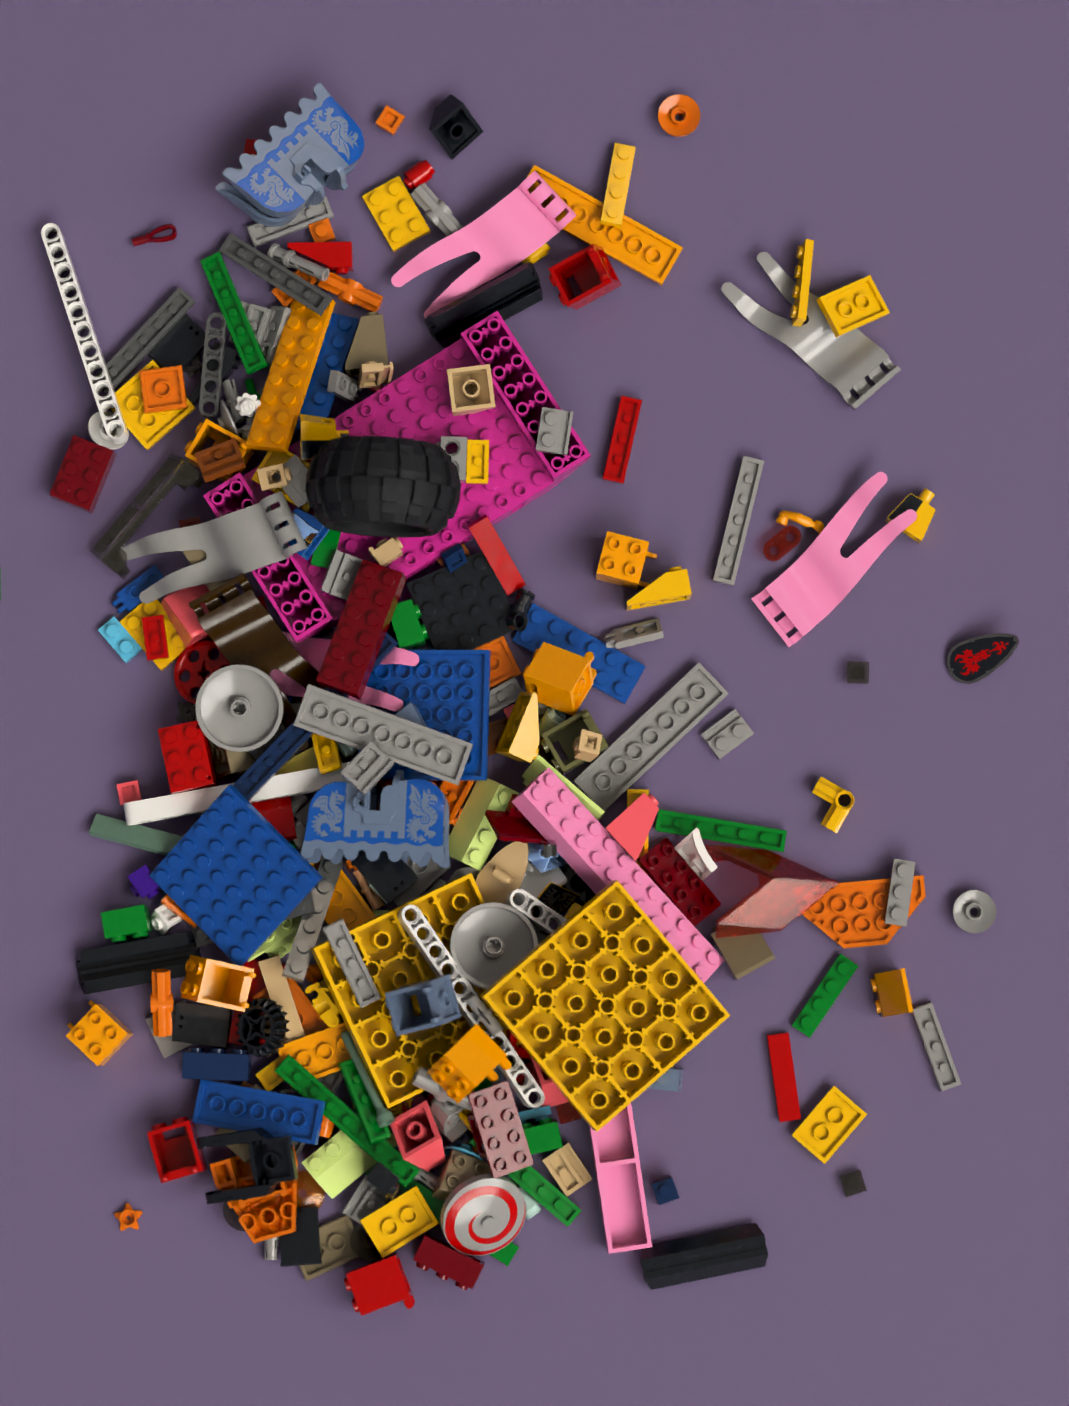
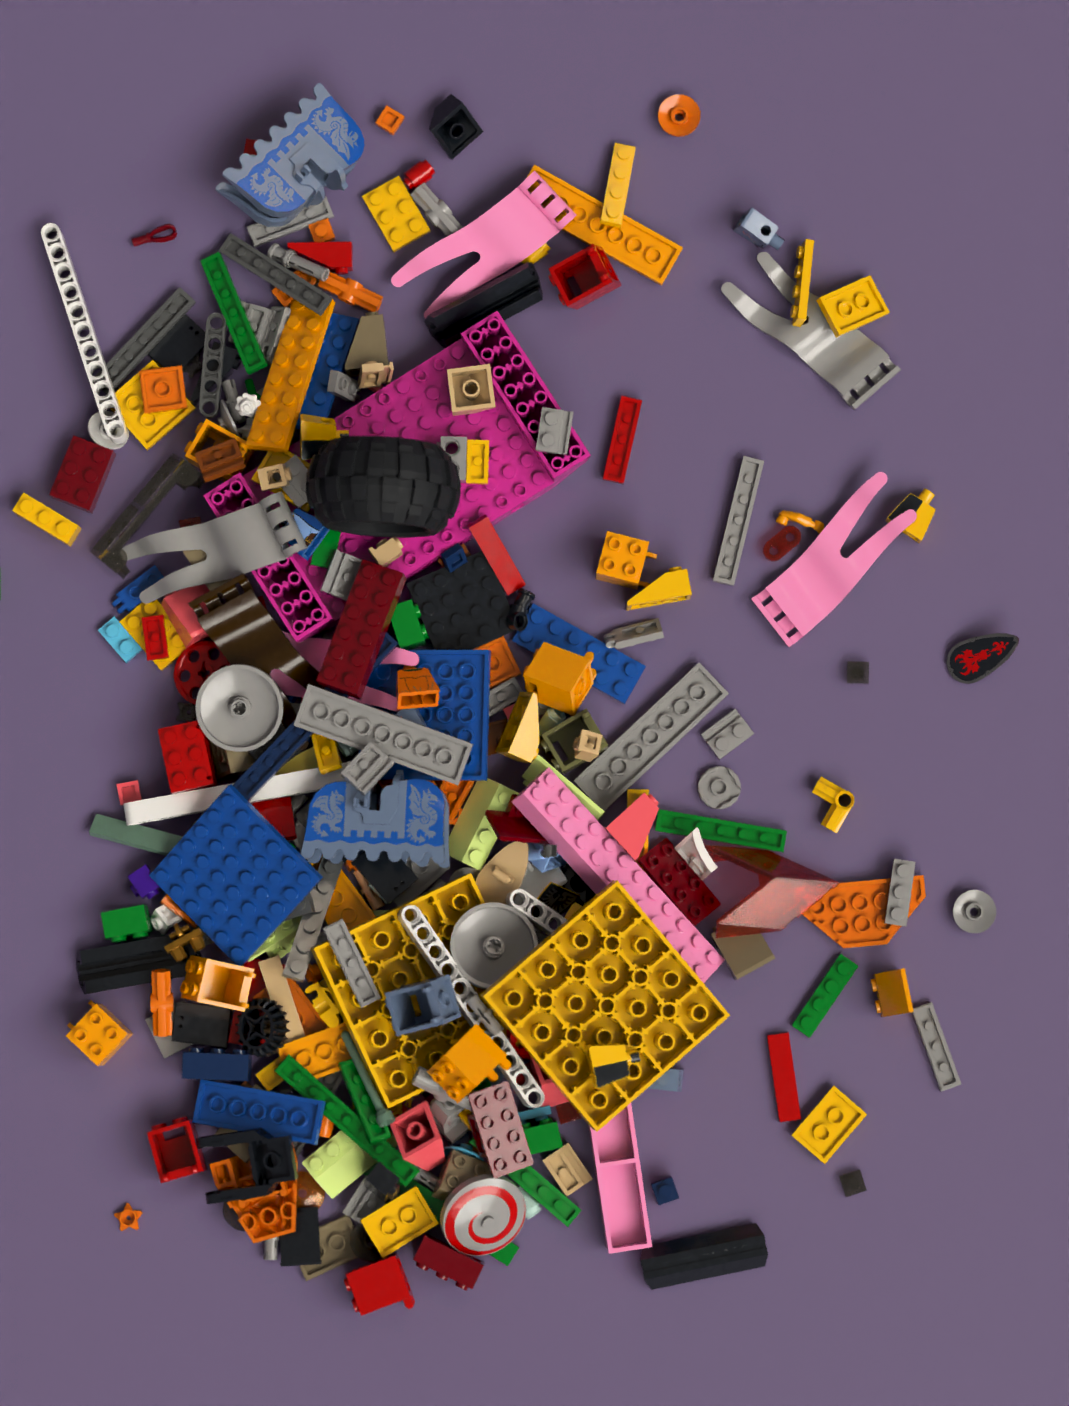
none -> yellow brick [12,492,81,547]
none -> pearl gold hips [164,923,206,962]
none -> orange torso [396,665,440,710]
none -> torso [585,1043,640,1088]
none -> light grey tile [698,766,741,809]
none -> sand blue torso [733,208,784,250]

